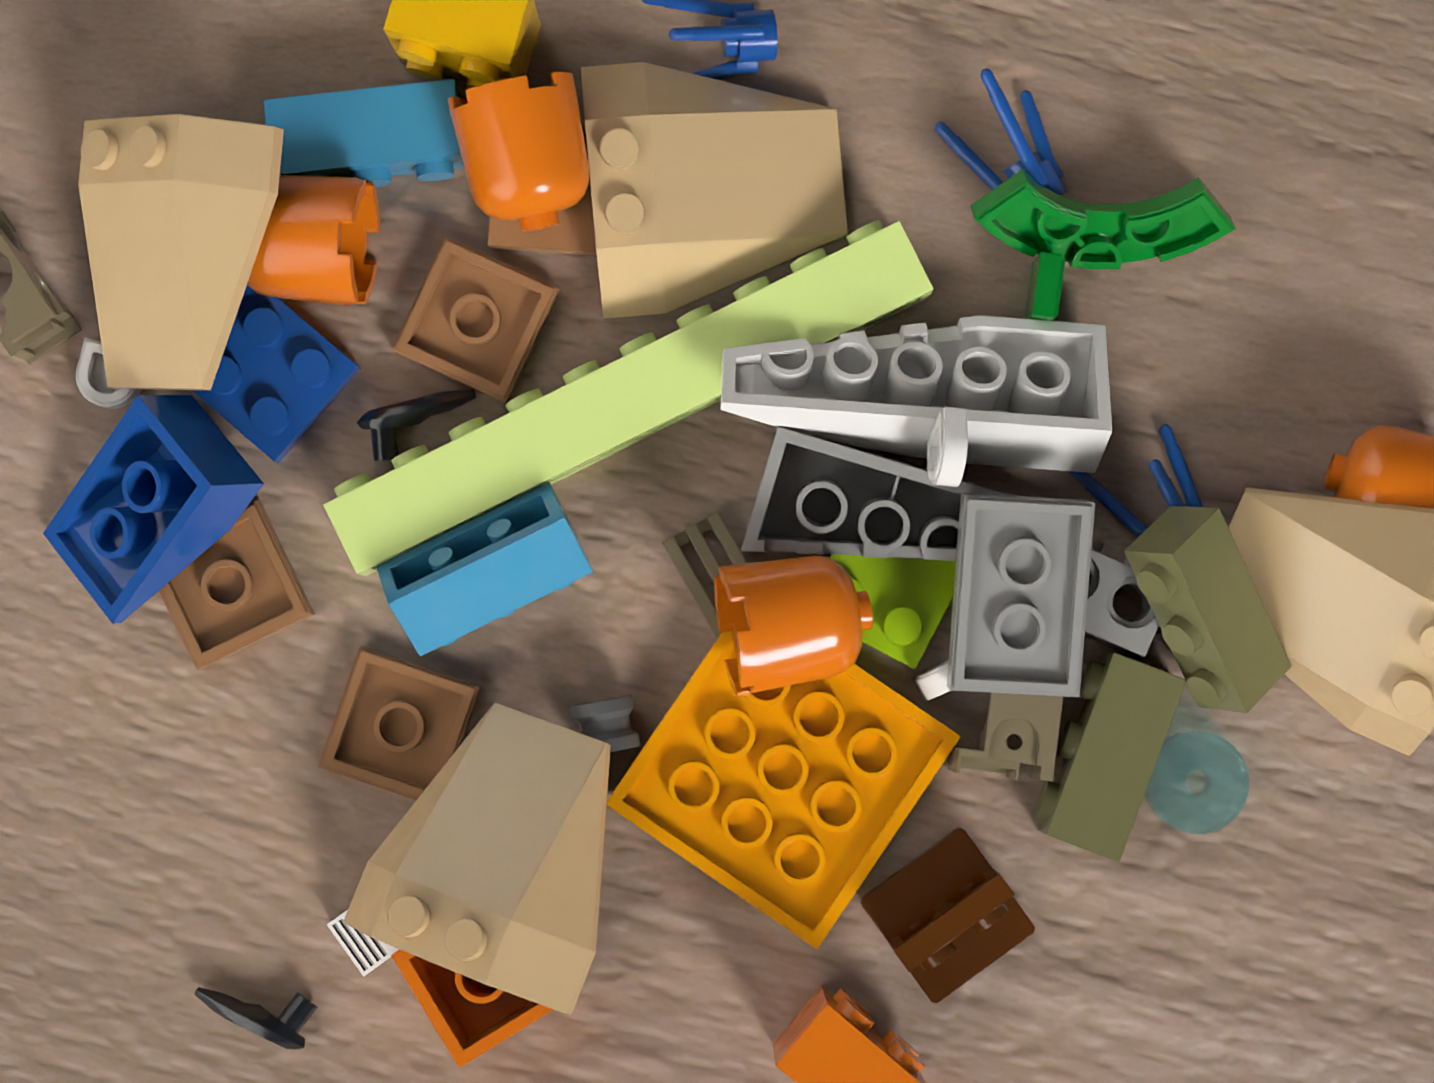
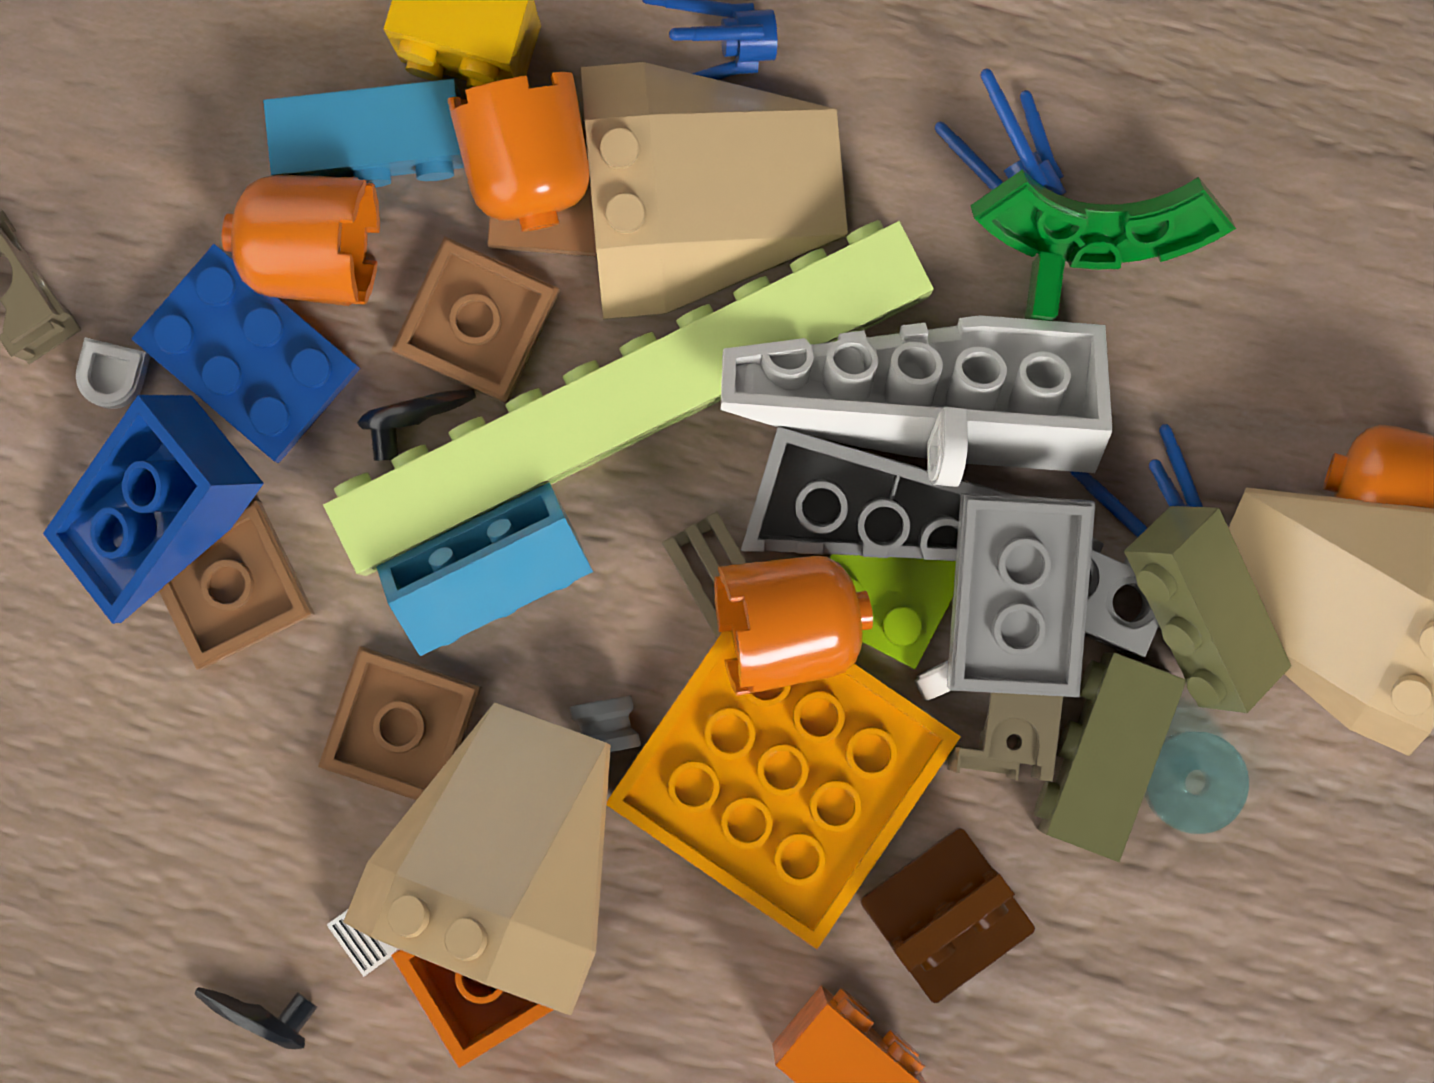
tan wedge [78,114,284,390] -> none

